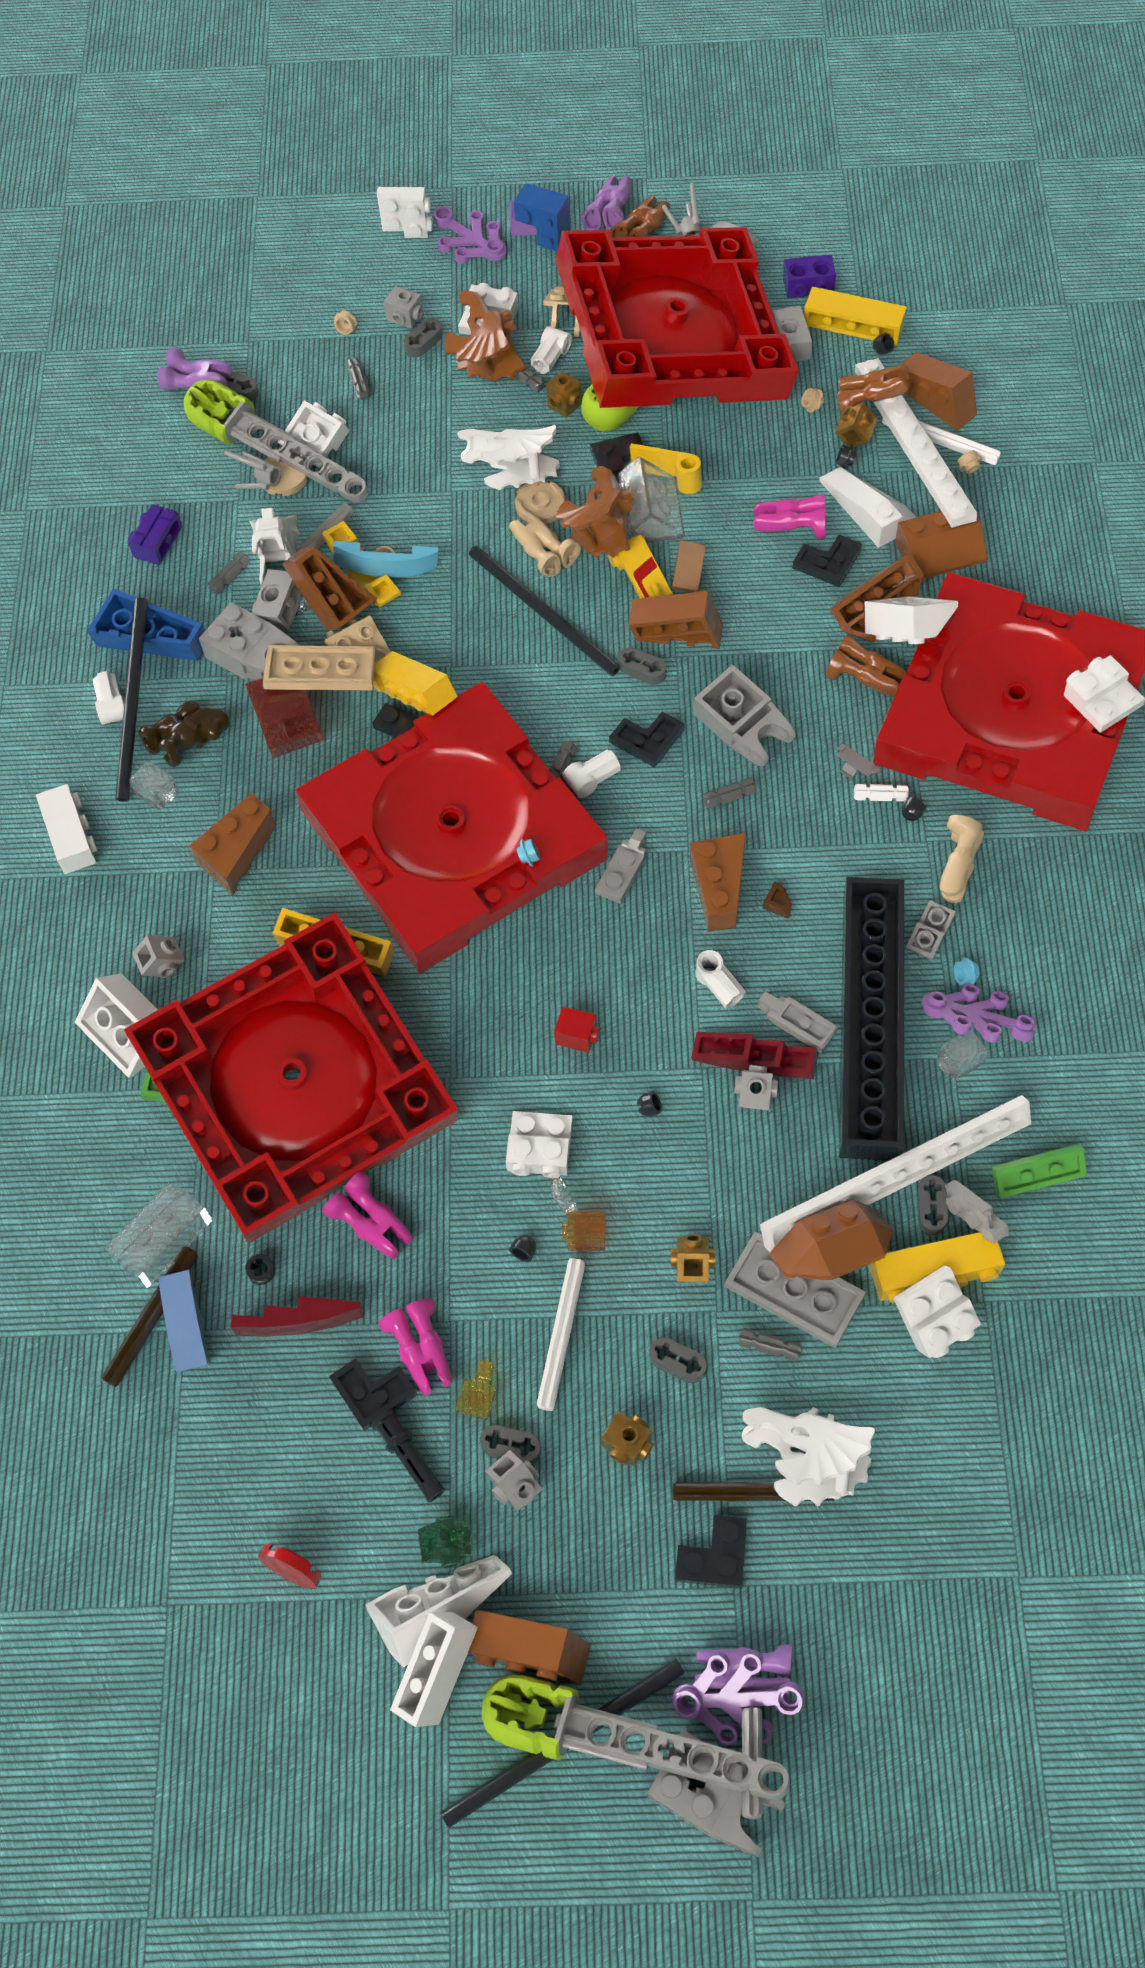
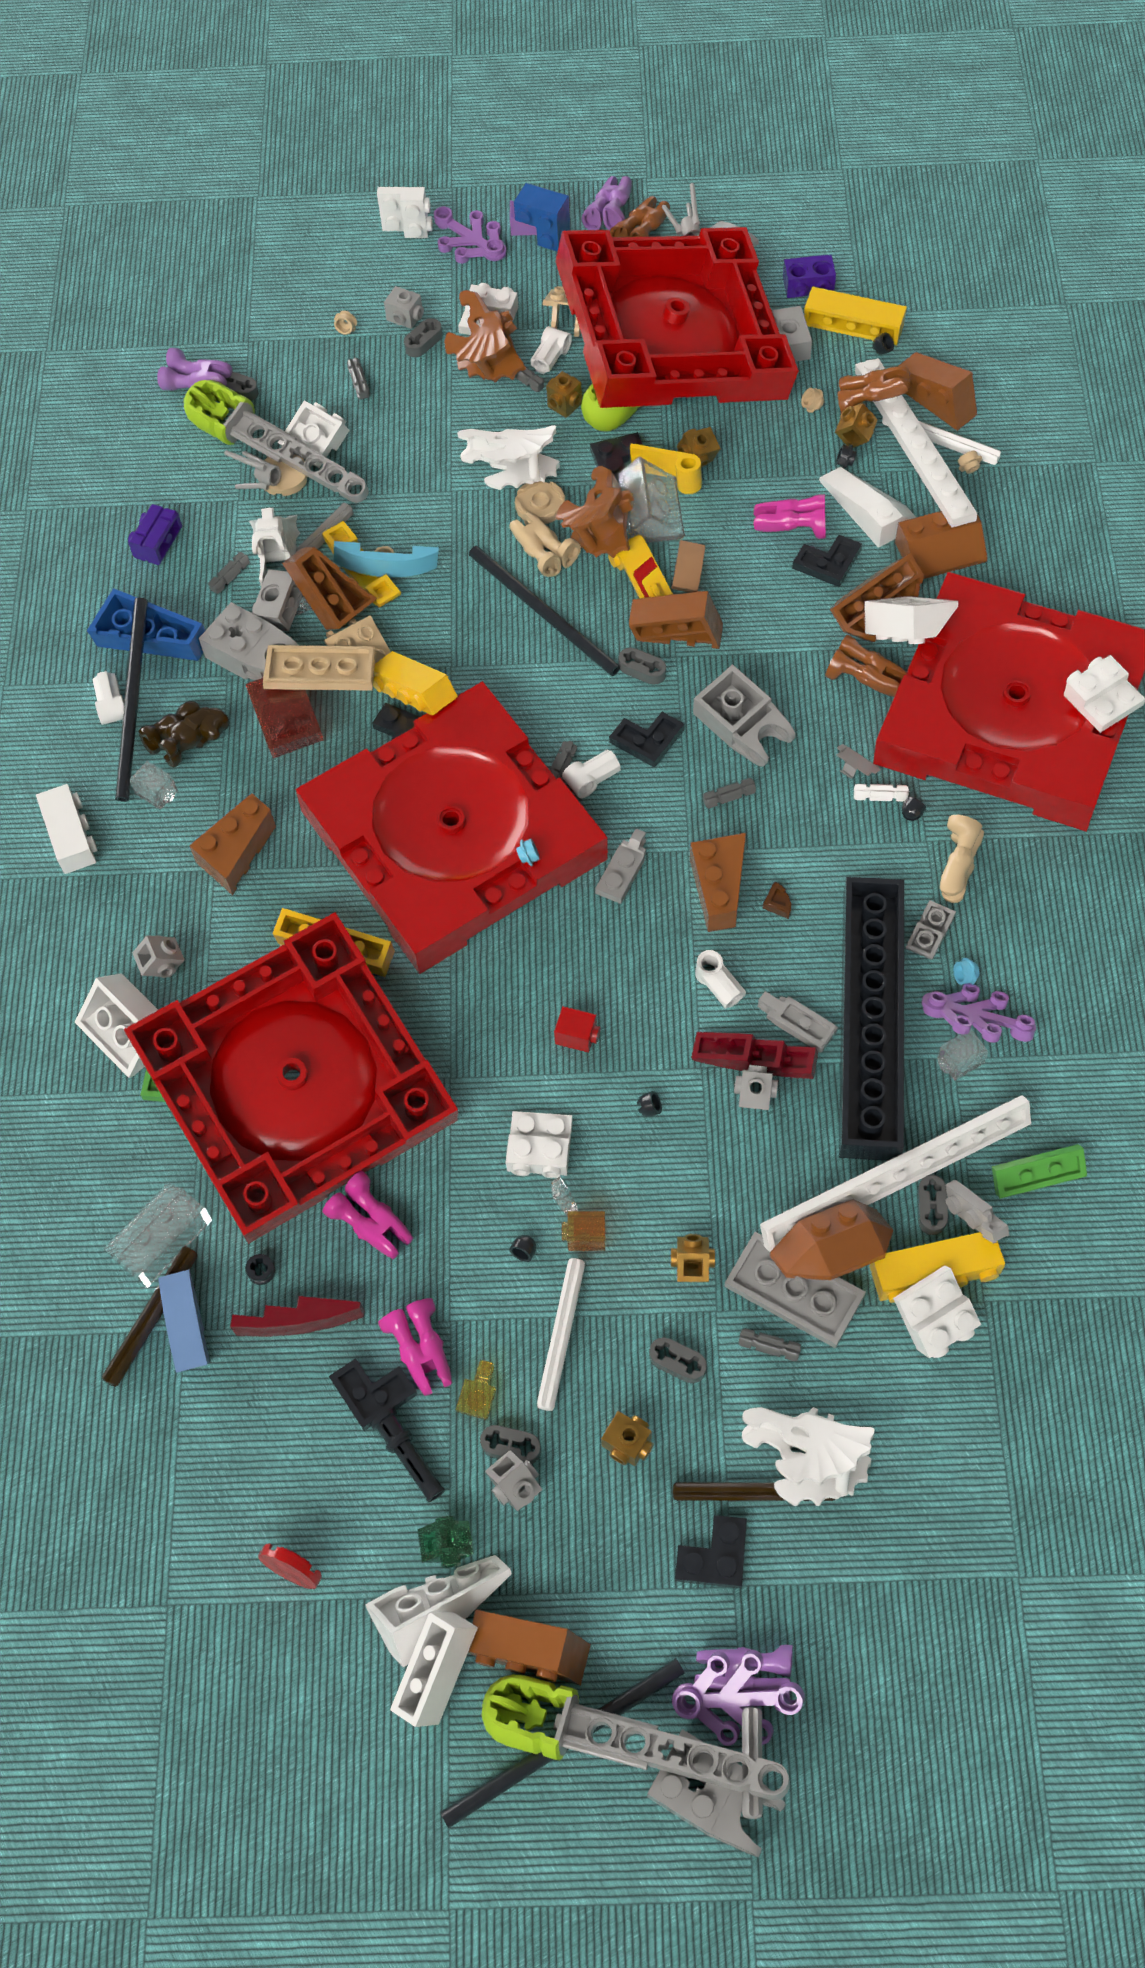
none -> pearl gold brick [677,427,721,467]

